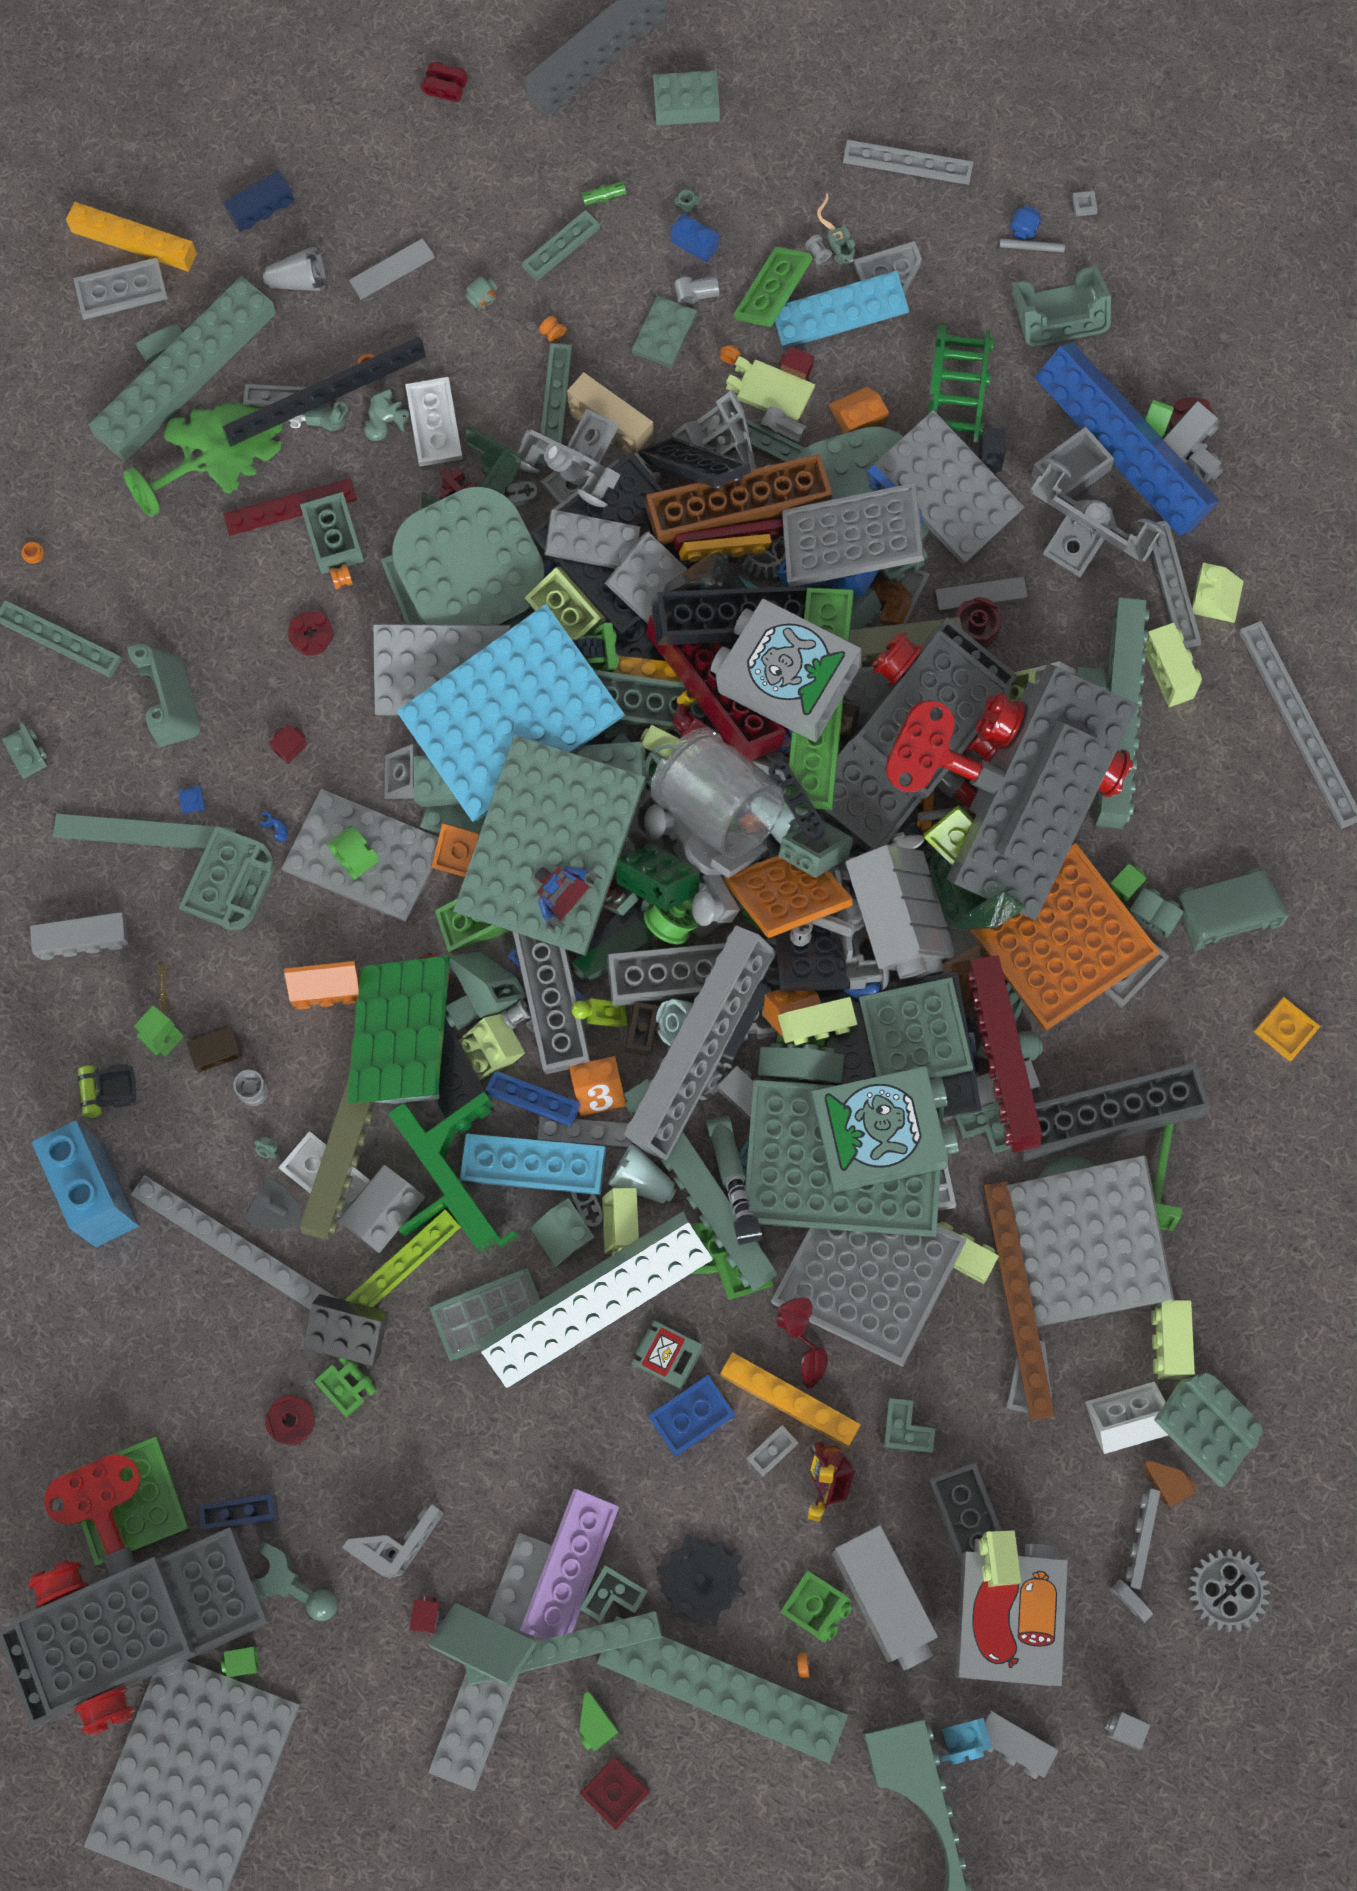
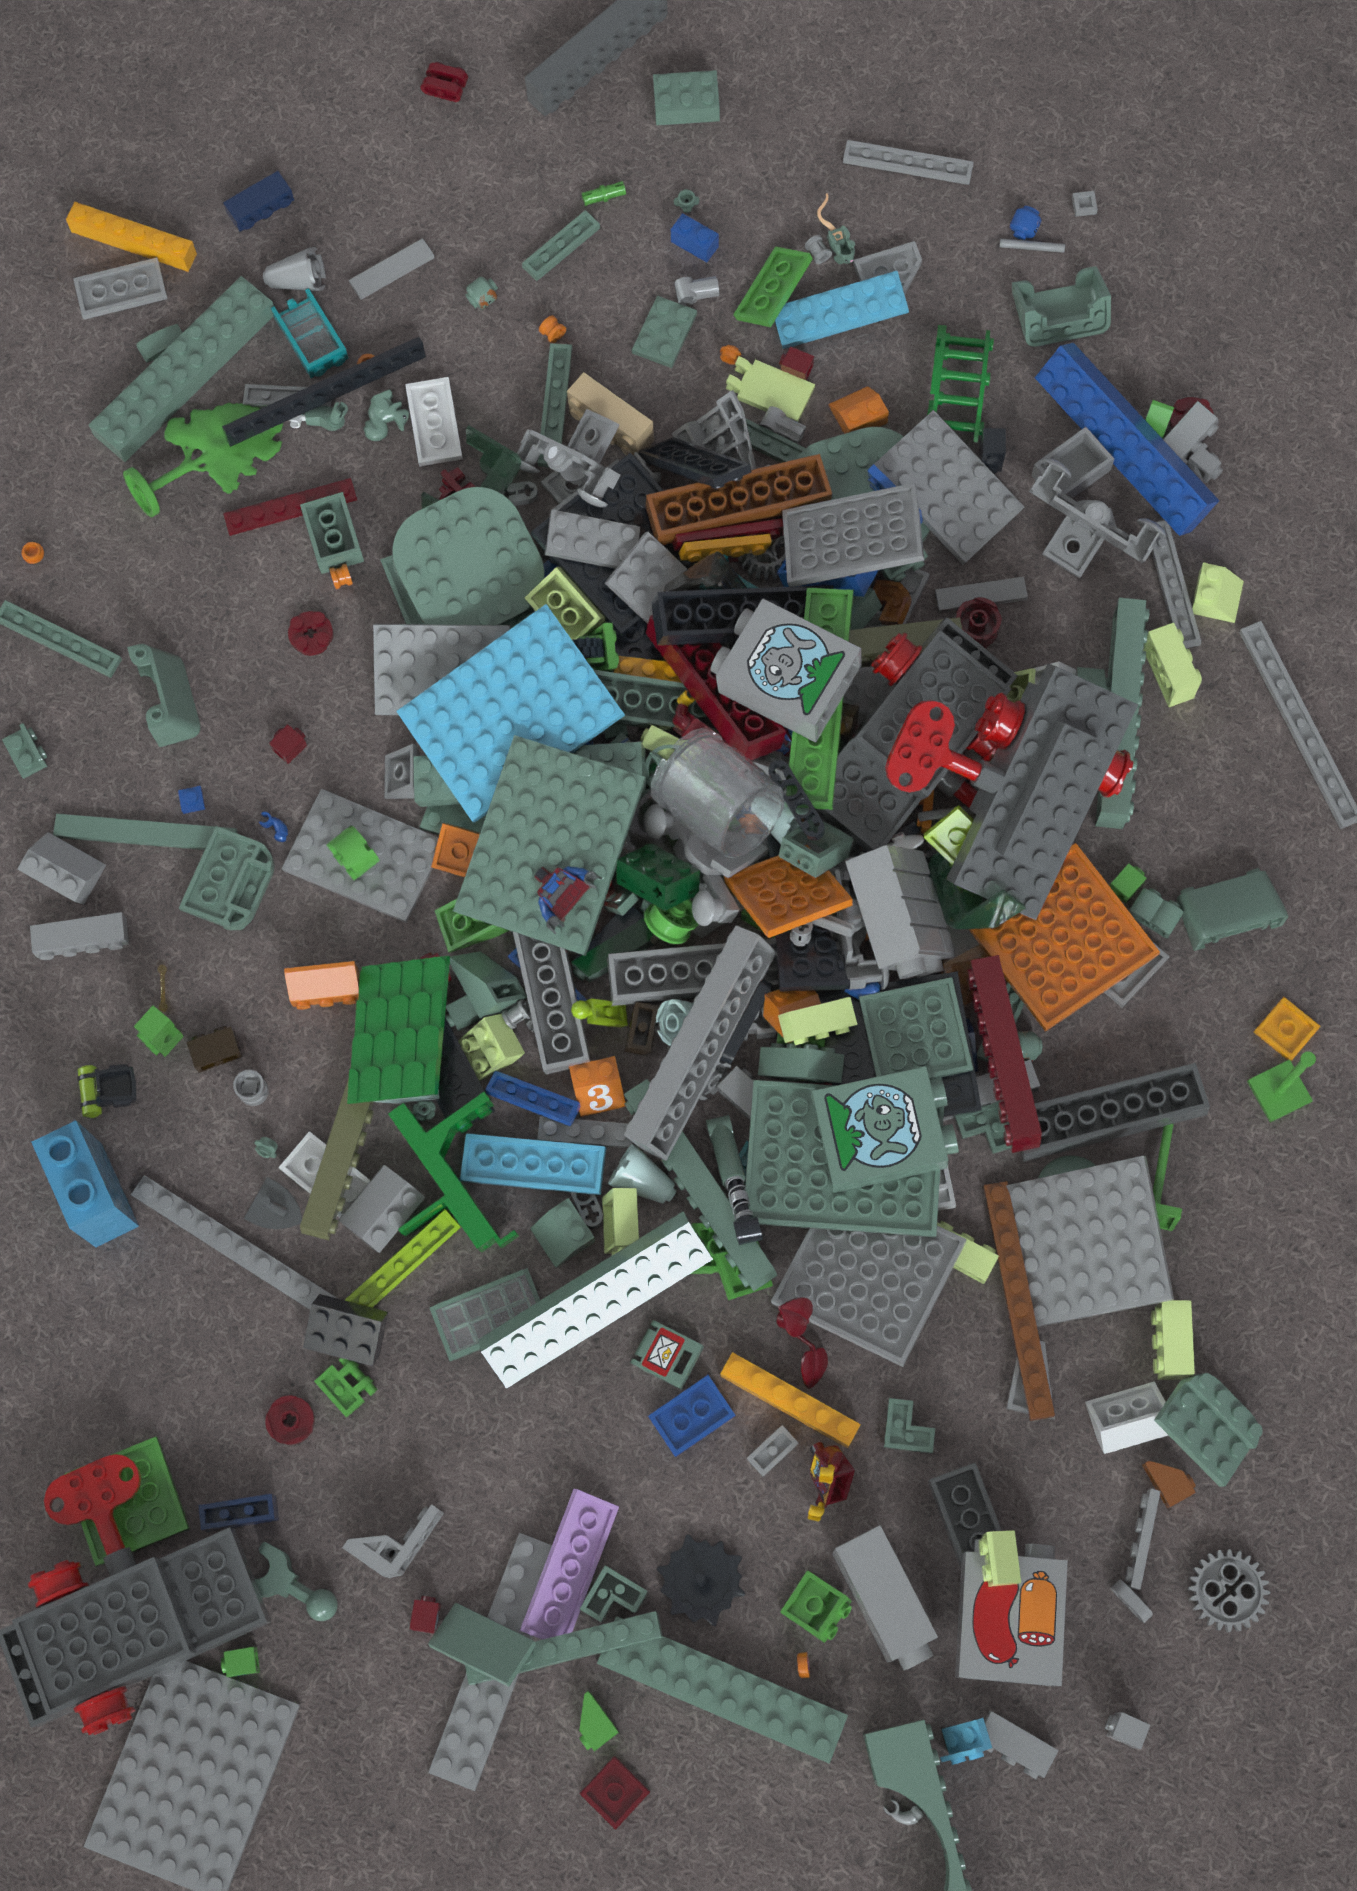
none -> light grey slope [18,832,106,905]
none -> door [271,288,348,379]
none -> sand green plate [413,1100,436,1121]
none -> light grey arm [883,1799,923,1825]
none -> bright green tile [1247,1052,1316,1123]

